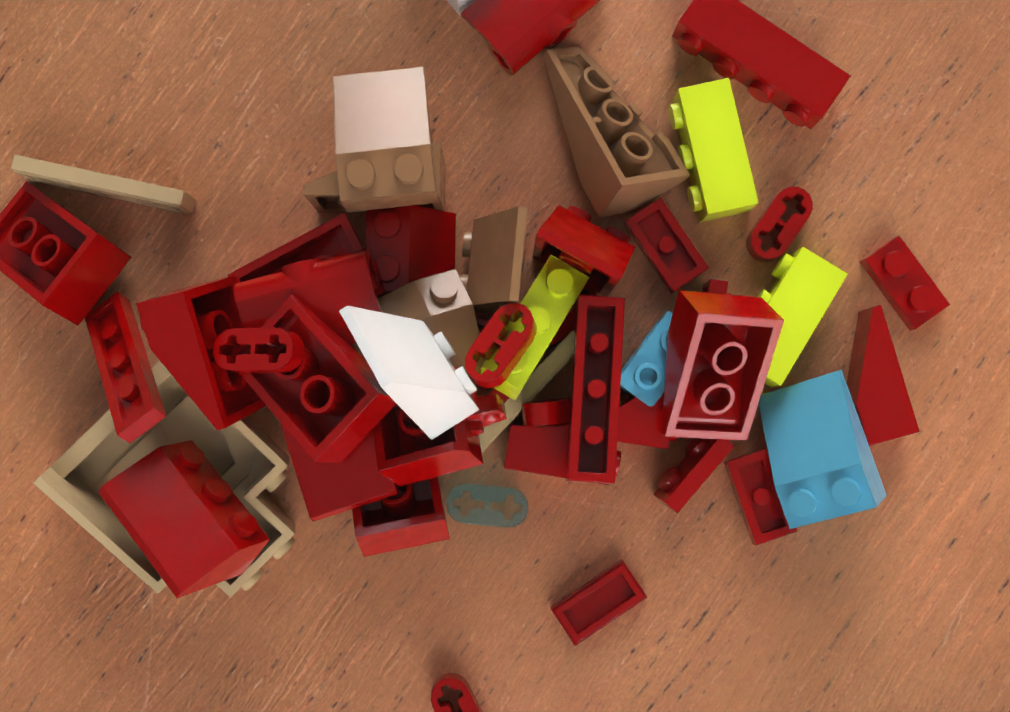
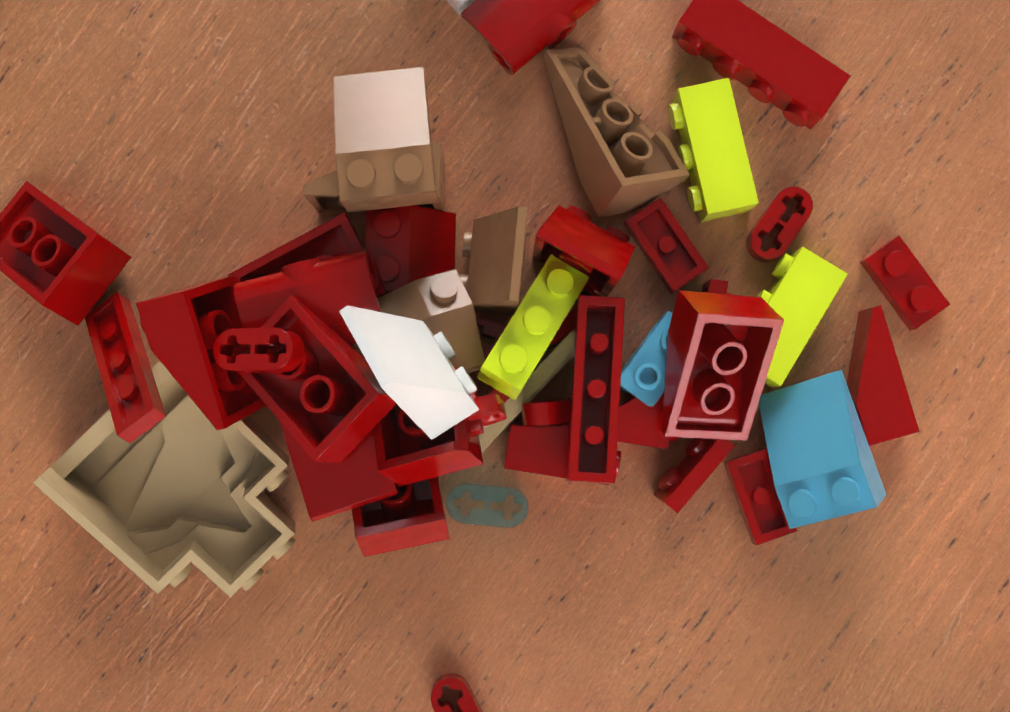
tan tile [11,154,196,215] -> none
red slope [98,440,270,598] -> none
red beam [465,303,537,388] -> none
red tile [550,559,647,646] -> none

